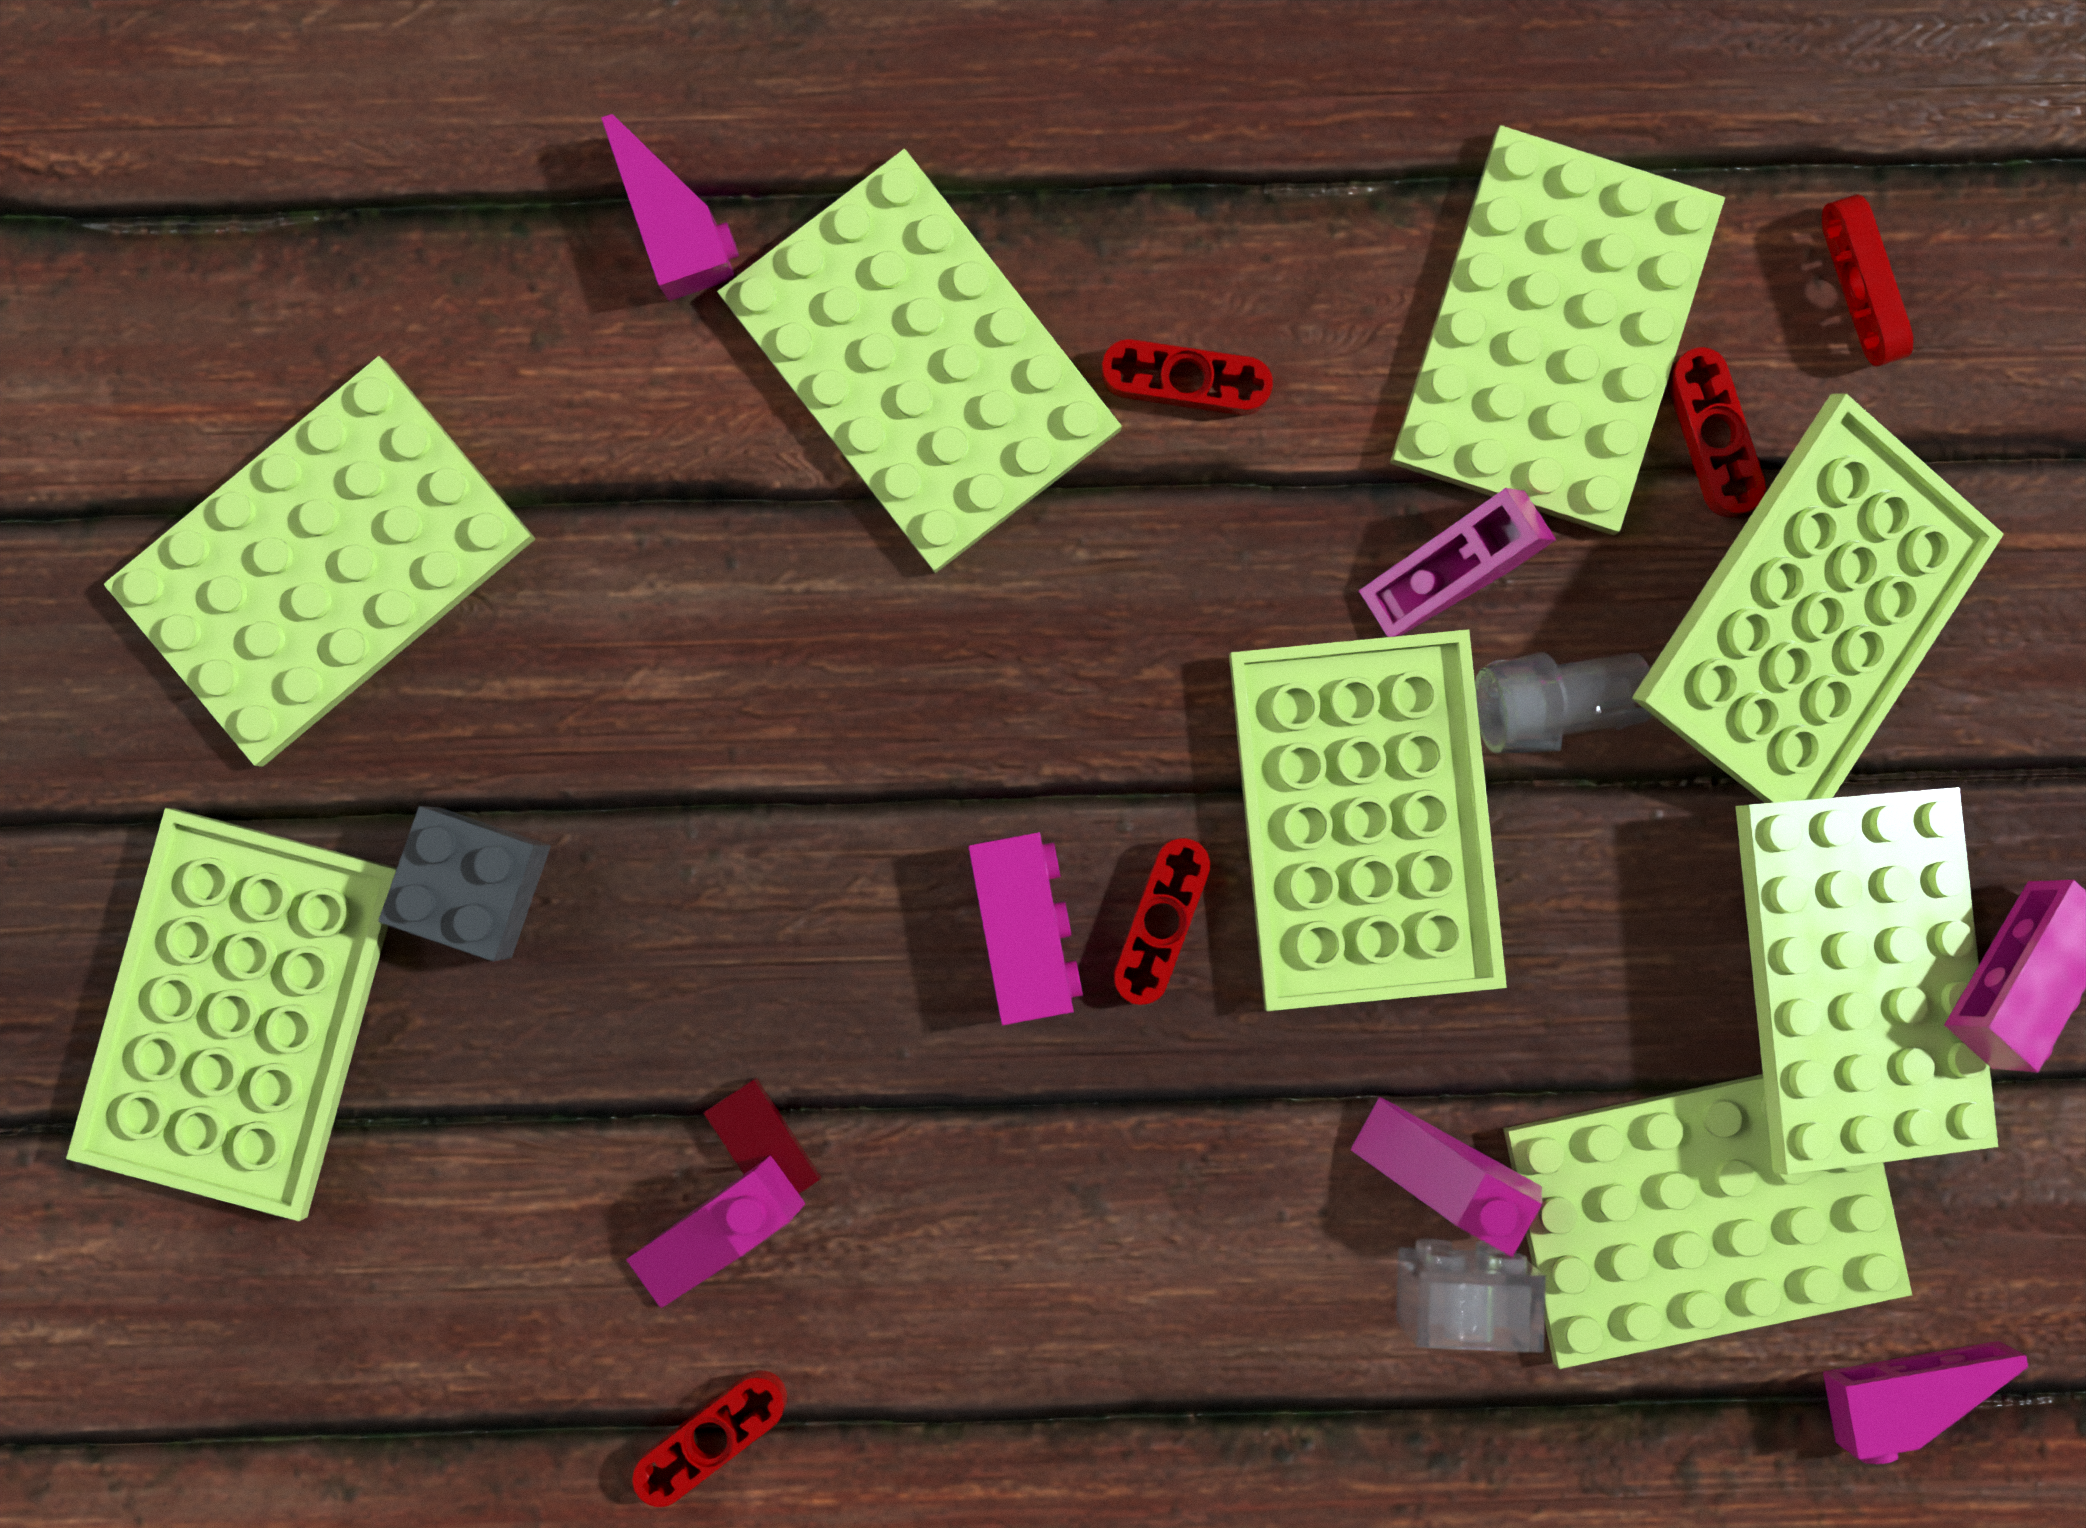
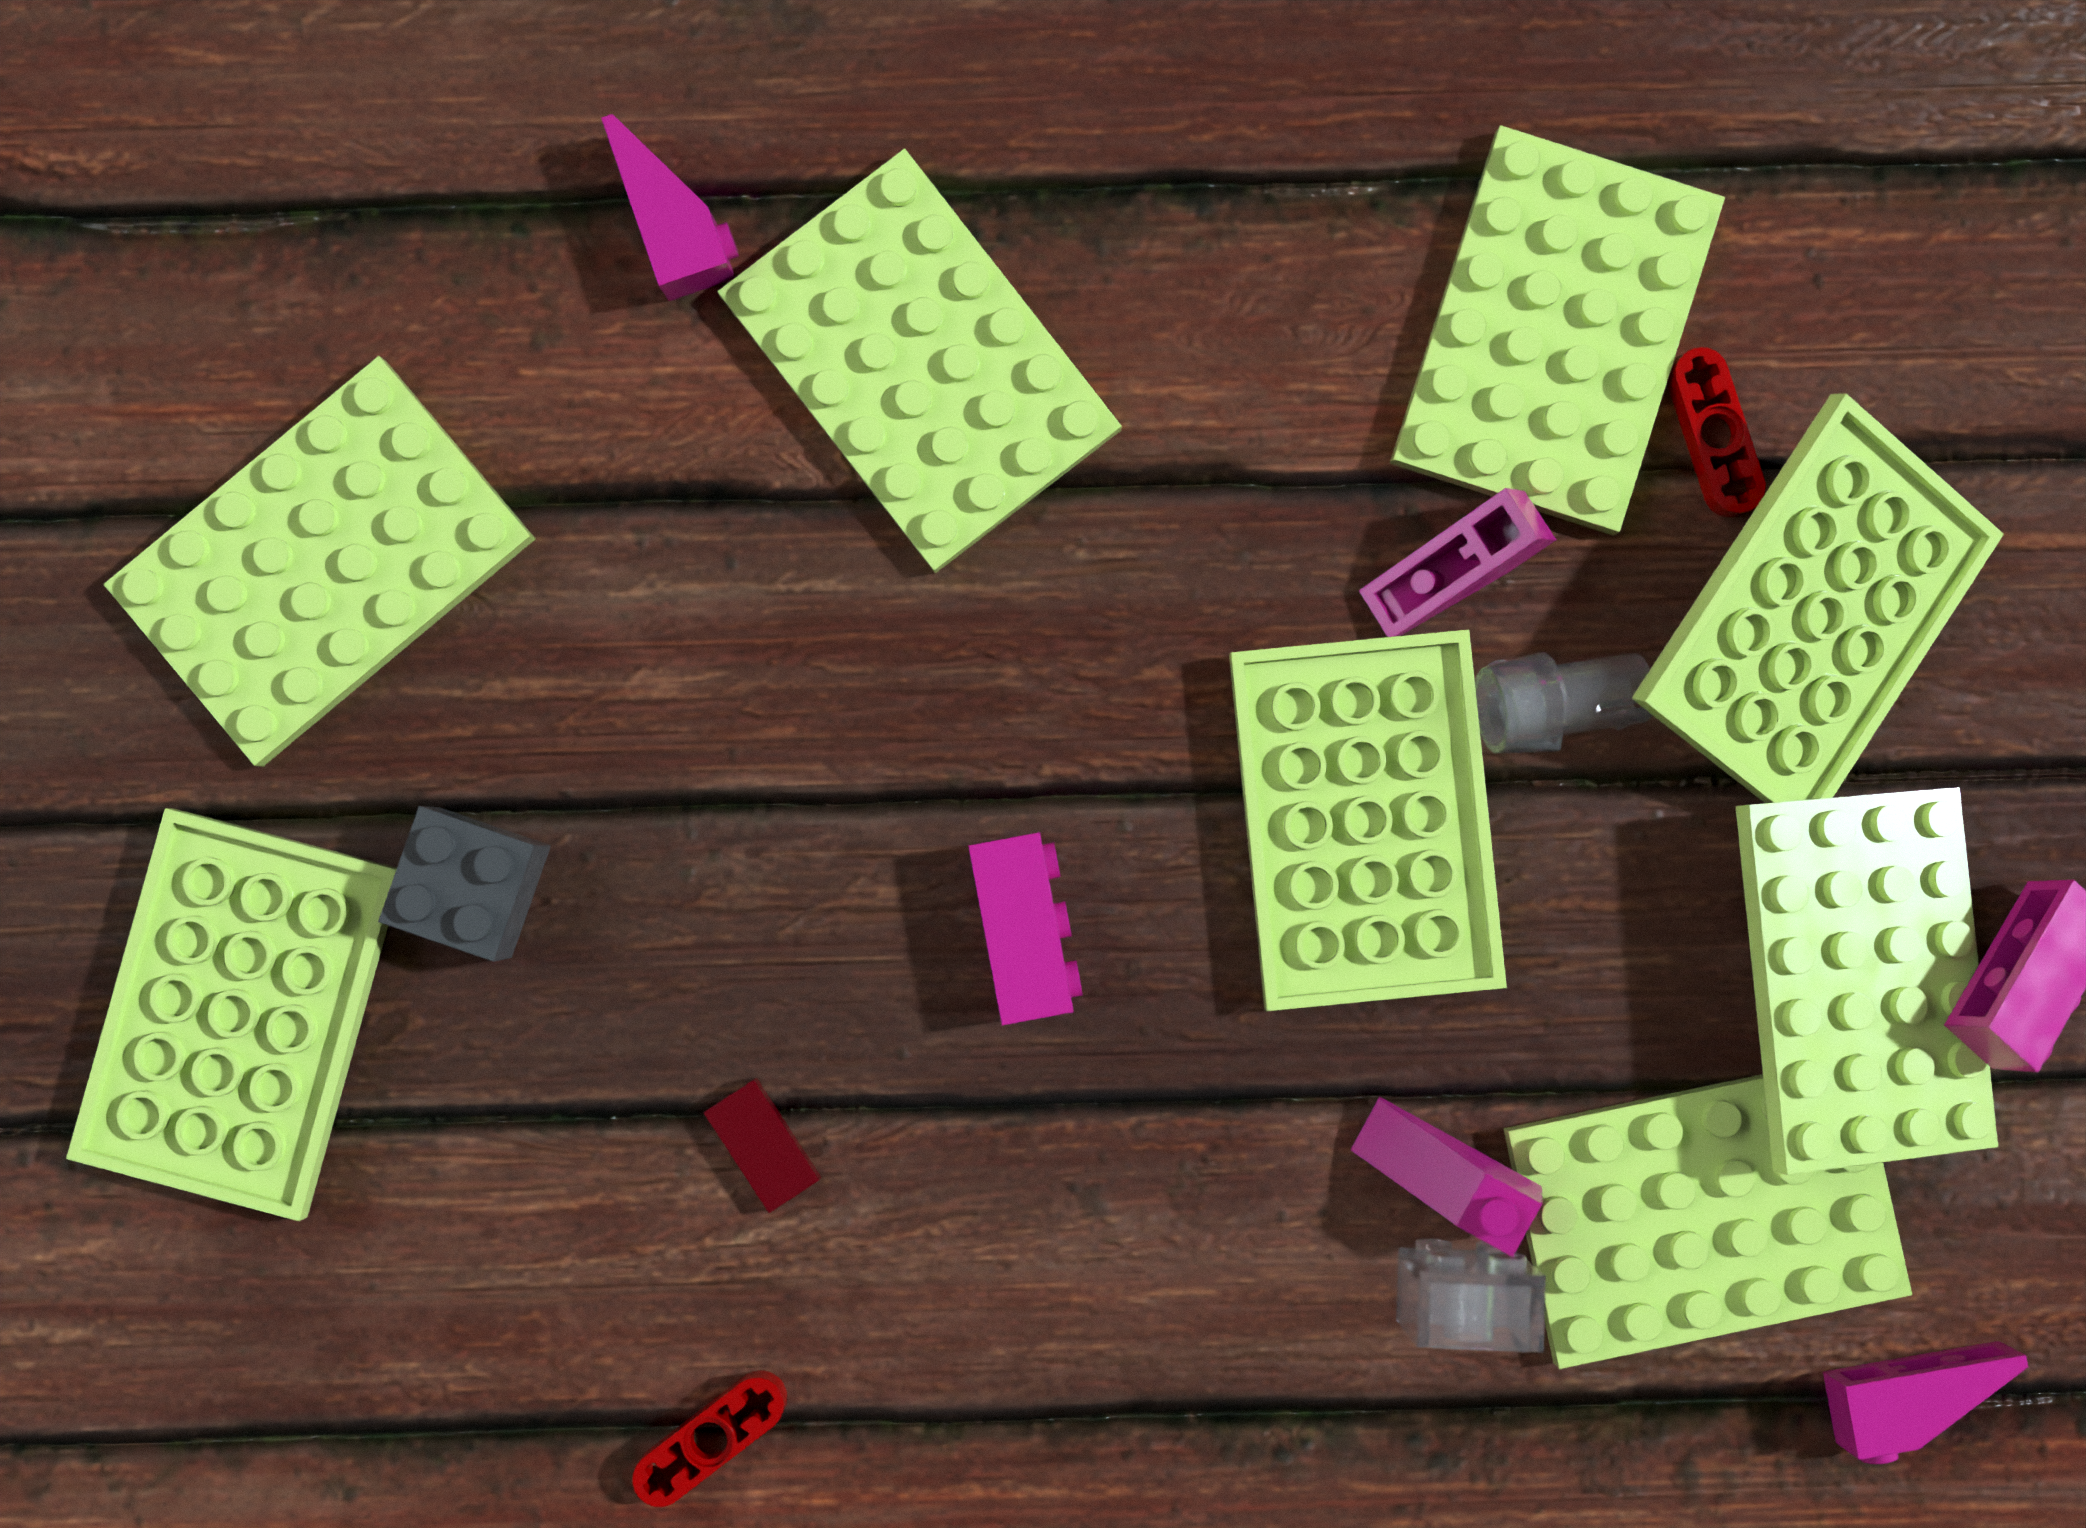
dark pink slope [626,1155,806,1308] -> none
red beam [1101,339,1273,416] -> none
red beam [1113,838,1210,1005] -> none
red beam [1822,194,1914,367] -> none

